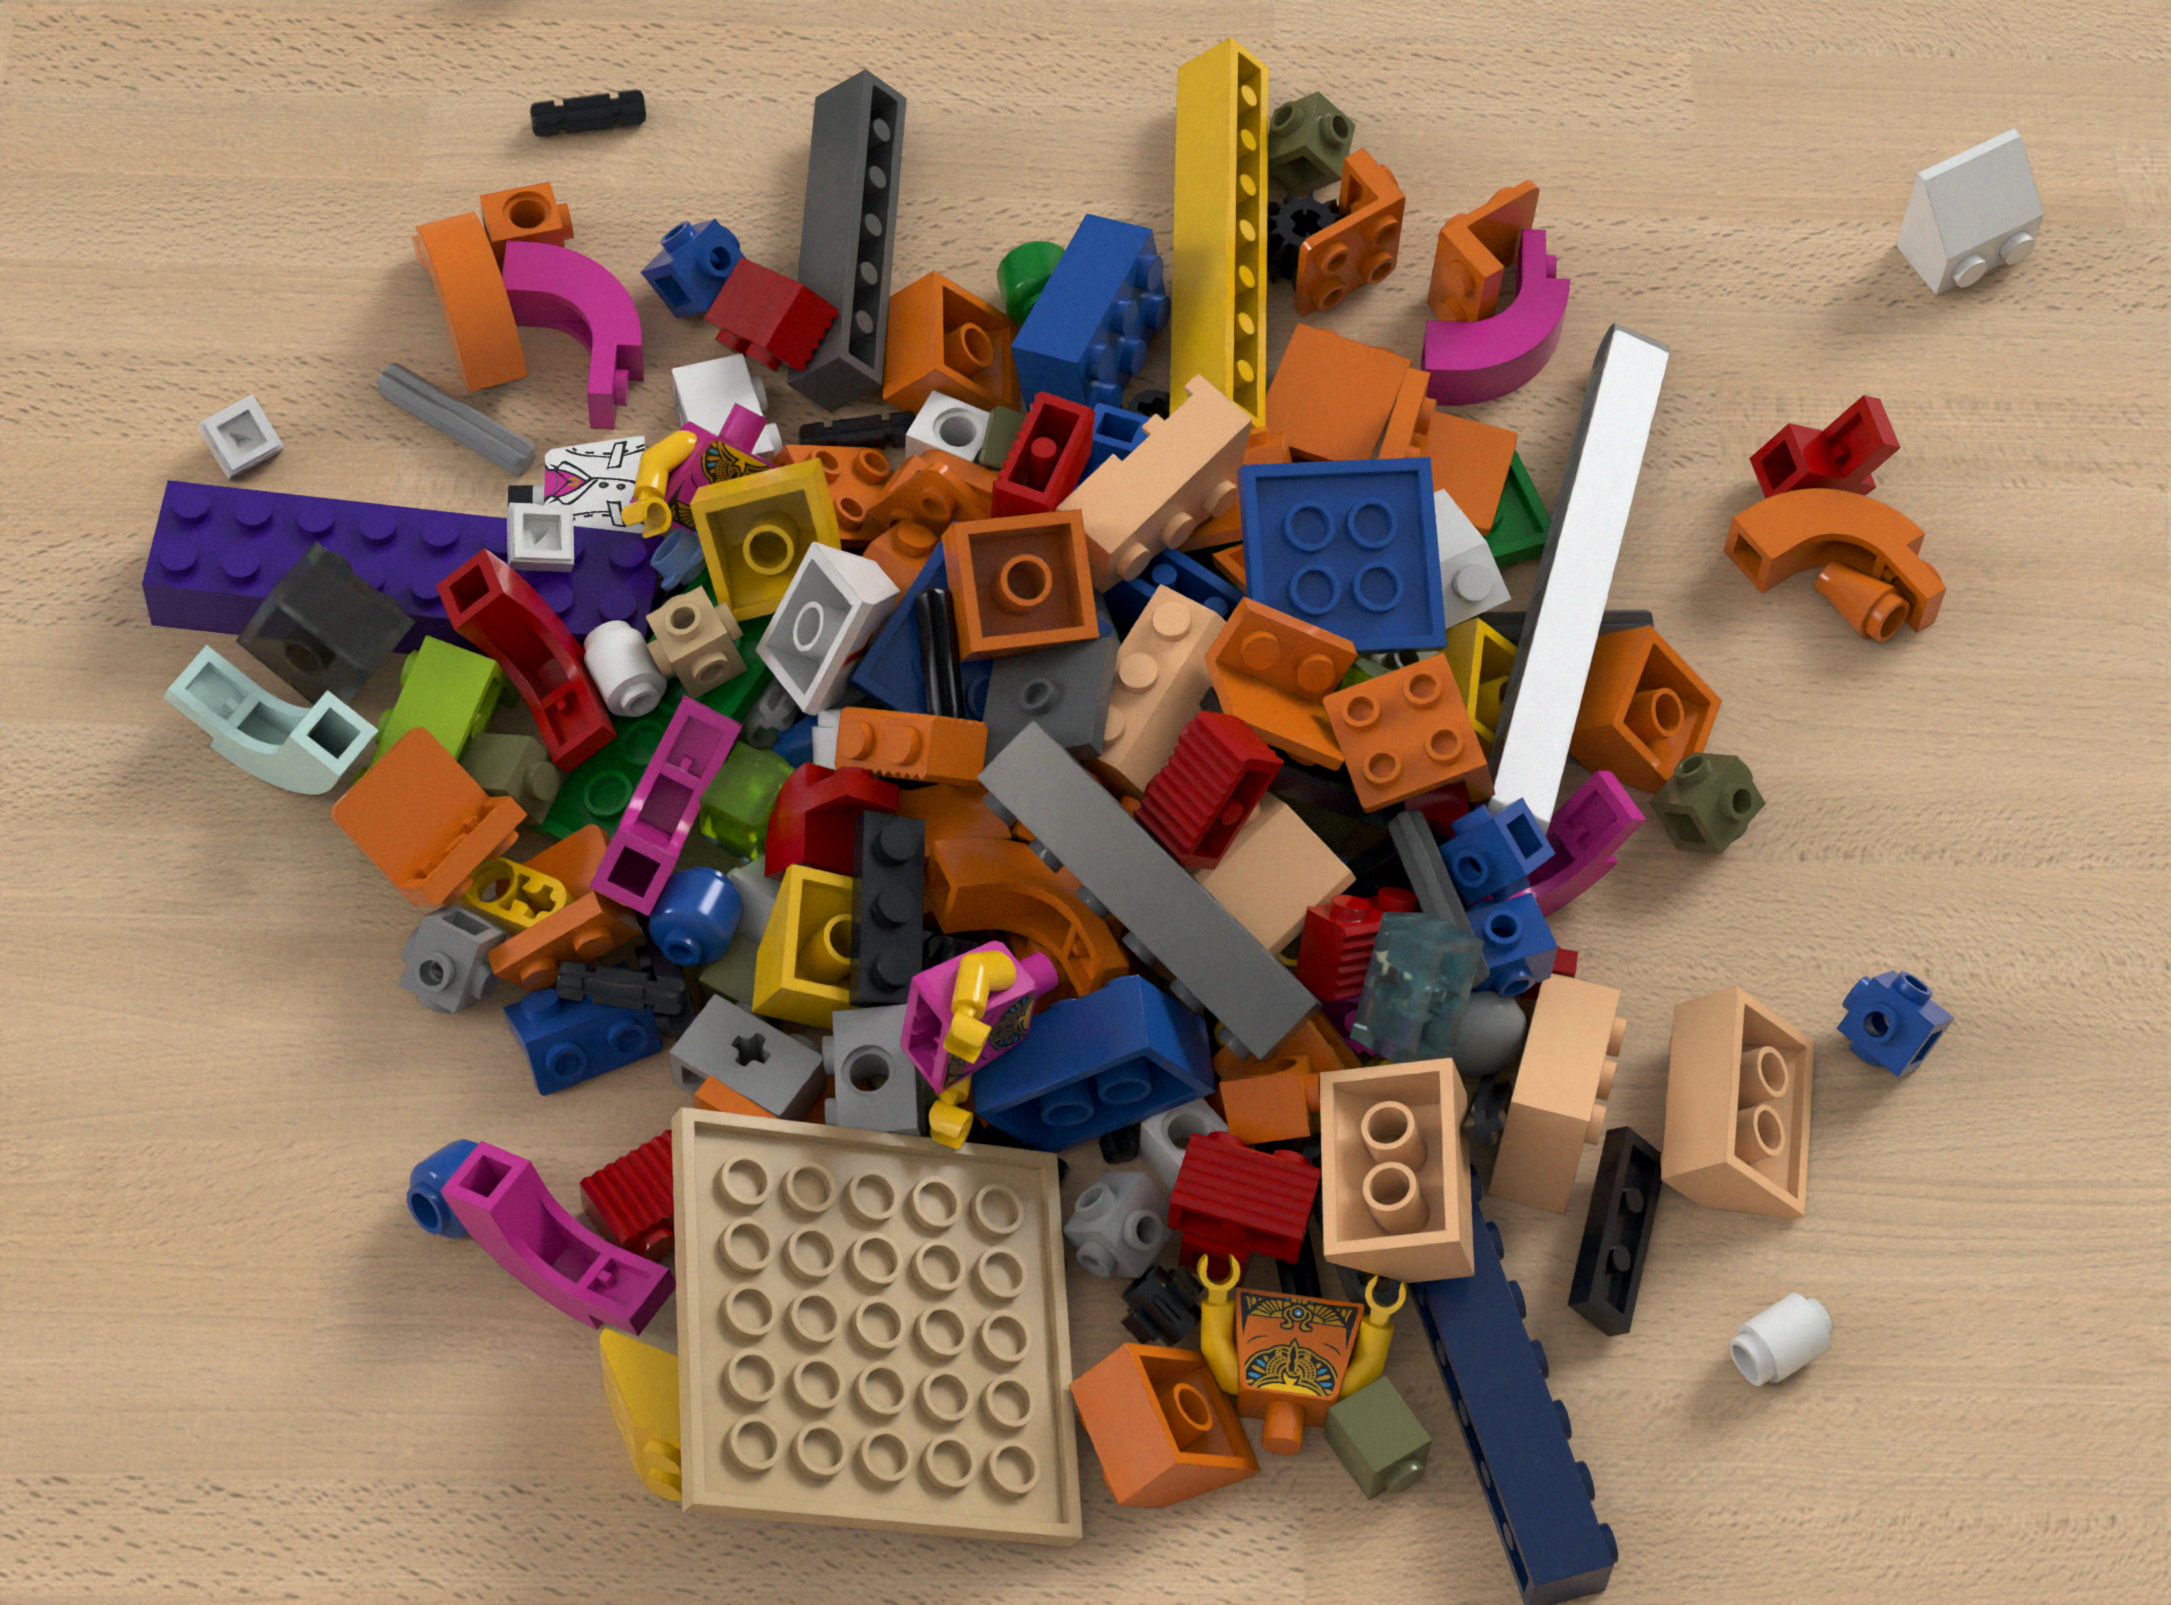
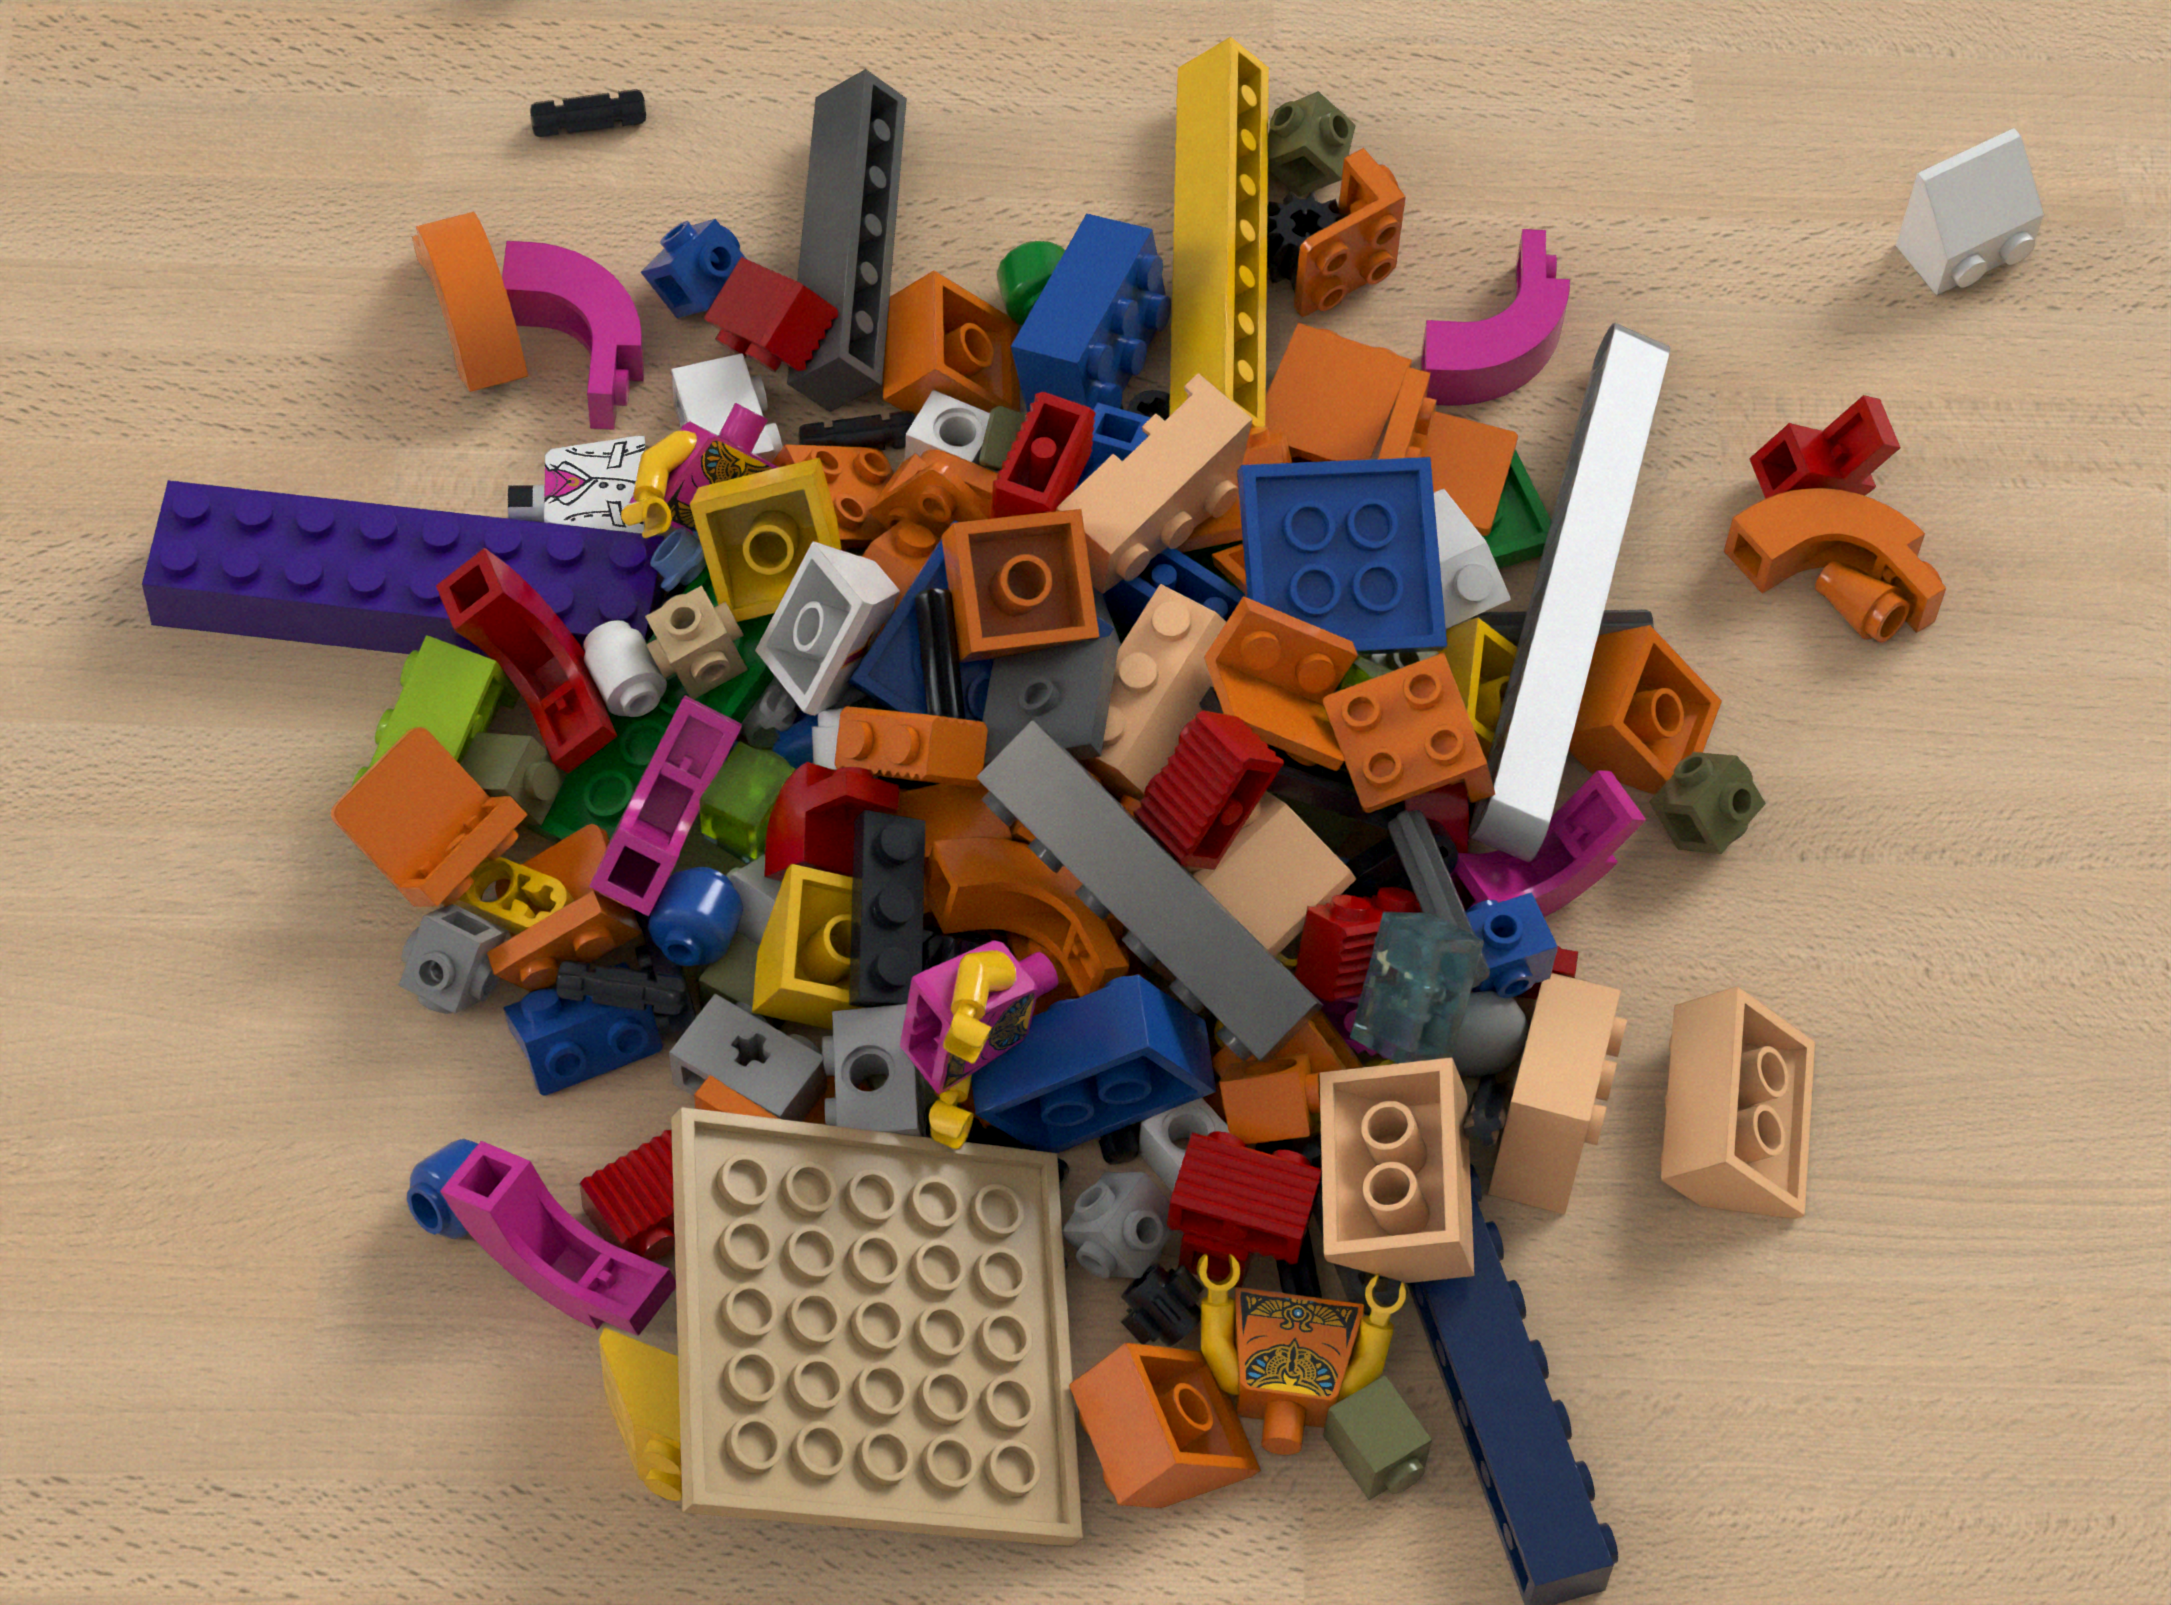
light aqua arch [163,644,379,795] -> none
white tile [197,394,284,480] -> none
clear smoke slope [235,541,415,706] -> none
light grey axle [377,363,536,475] -> none
orange brick [479,182,574,276] -> none
white tile [507,503,574,572] -> none
orange bracket [1427,180,1540,322] -> none
blue brick [1438,797,1556,906] -> none
black plate [1567,1126,1662,1337] -> none
white brick [1728,1292,1833,1386] -> none
blue brick [1836,970,1954,1077] -> none

